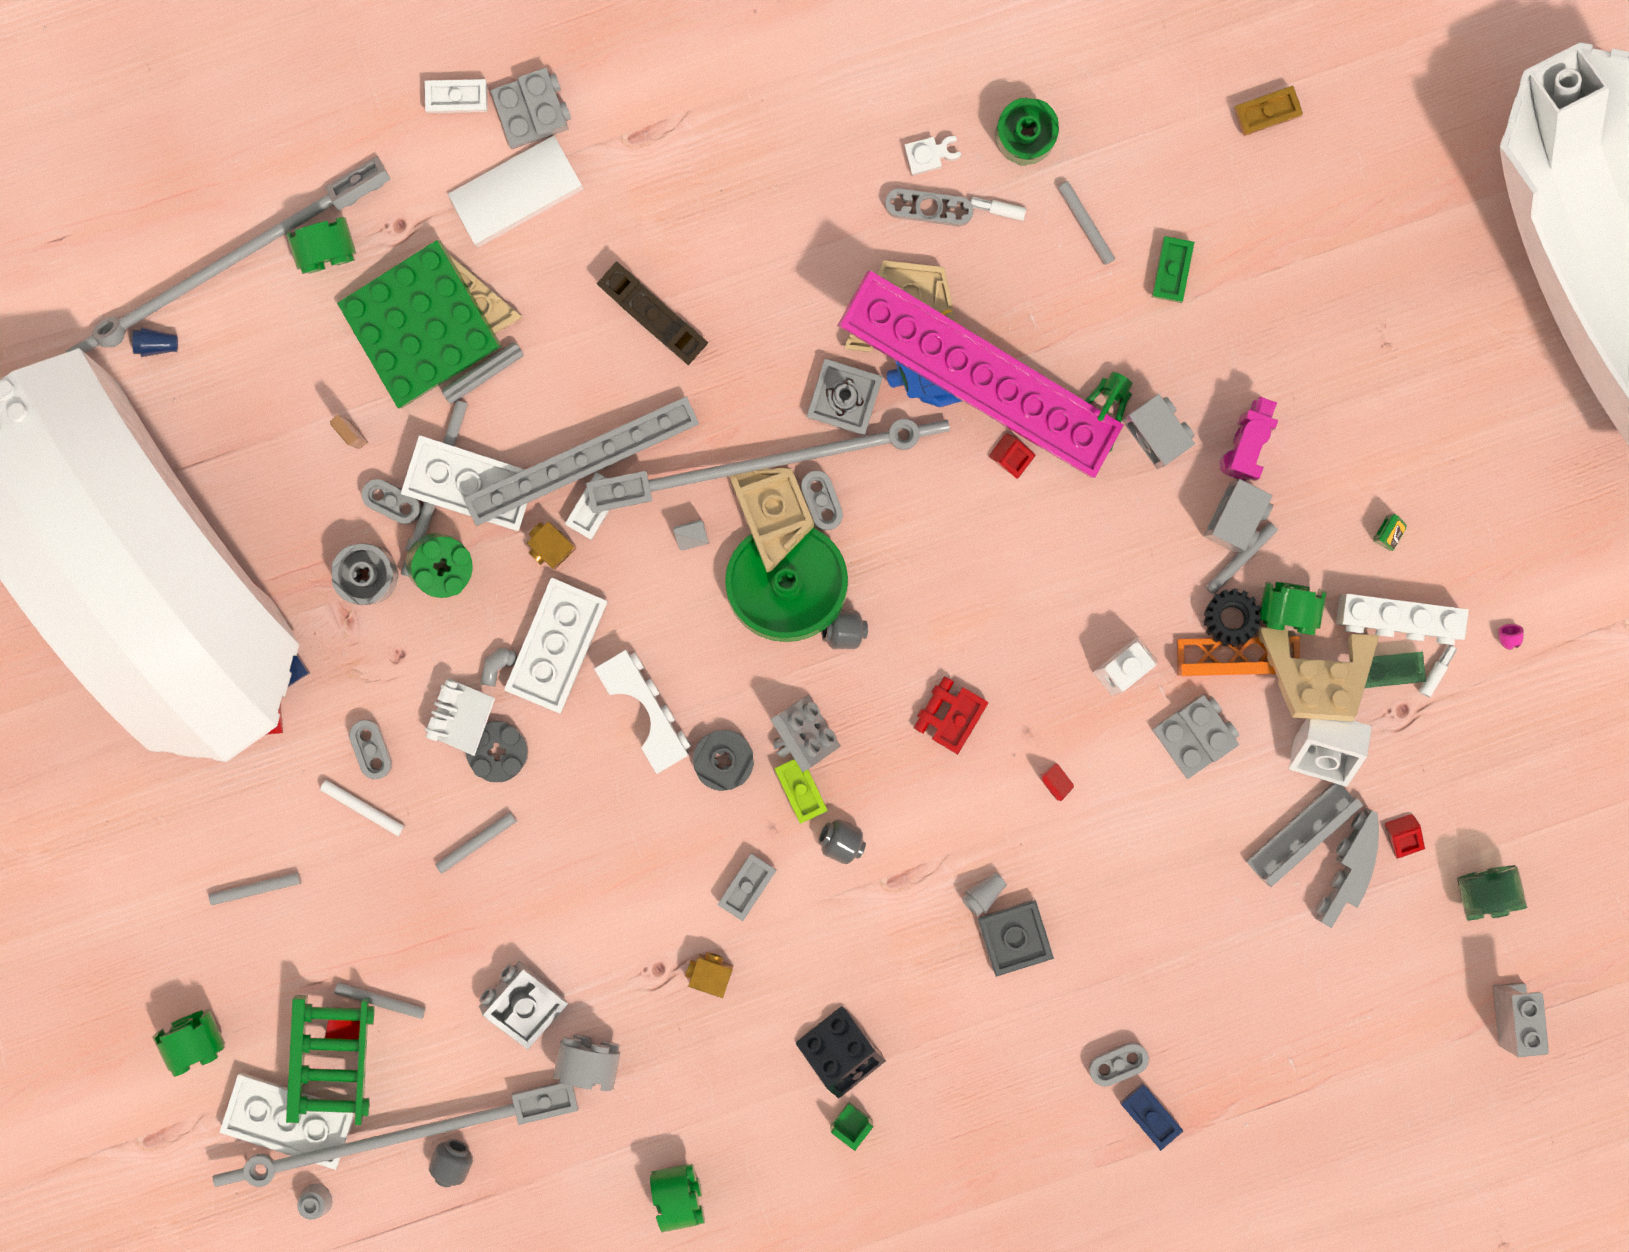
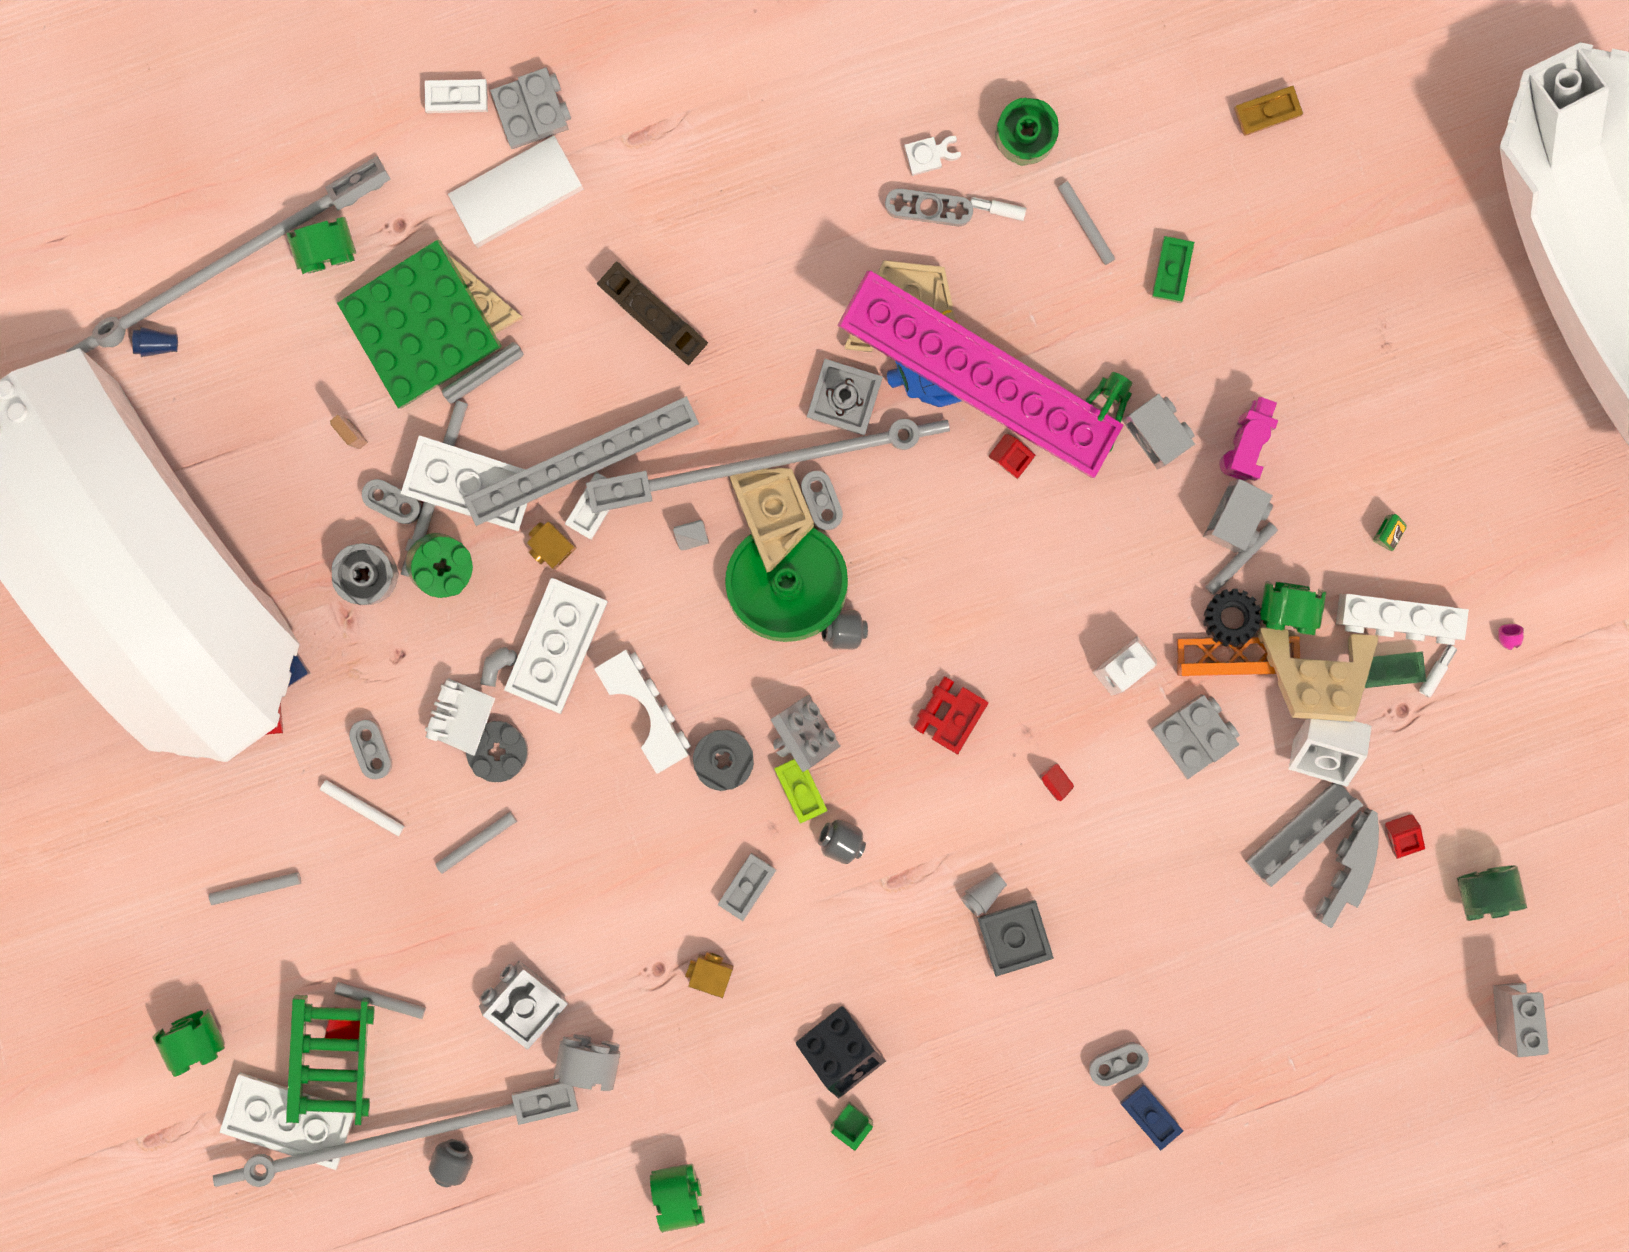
light grey hat [297,1184,333,1220] -> none

